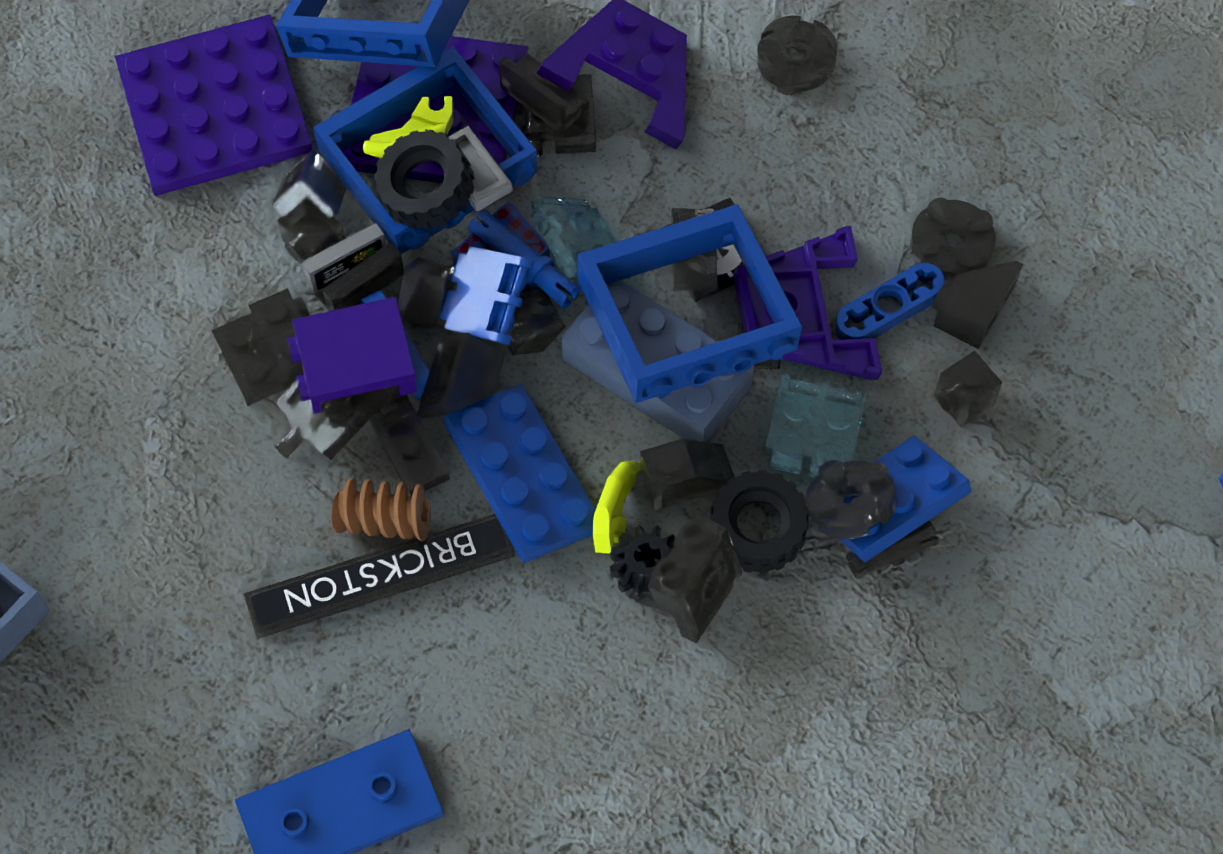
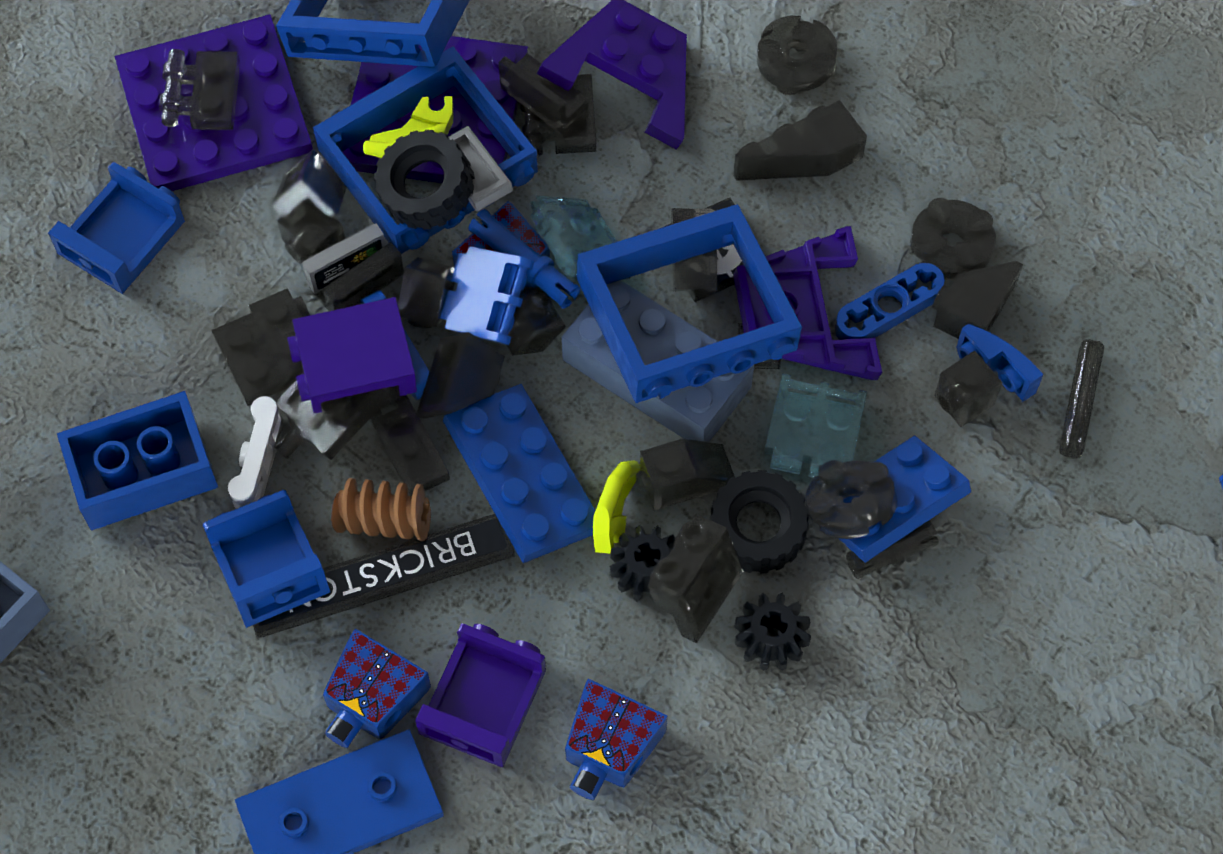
none -> blue panel [48,162,185,294]
none -> blue brick [57,391,219,531]
none -> clear smoke plate [159,49,240,130]
none -> blue panel [203,490,330,628]
none -> white plate [228,396,283,509]
none -> torso [323,628,431,748]
none -> dark purple panel [415,623,546,768]
none -> torso [565,678,668,800]
none -> clear smoke slope [733,100,867,181]
none -> black gear [734,593,811,671]
none -> blue slope [956,324,1043,402]
none -> clear smoke axle [1059,339,1104,459]

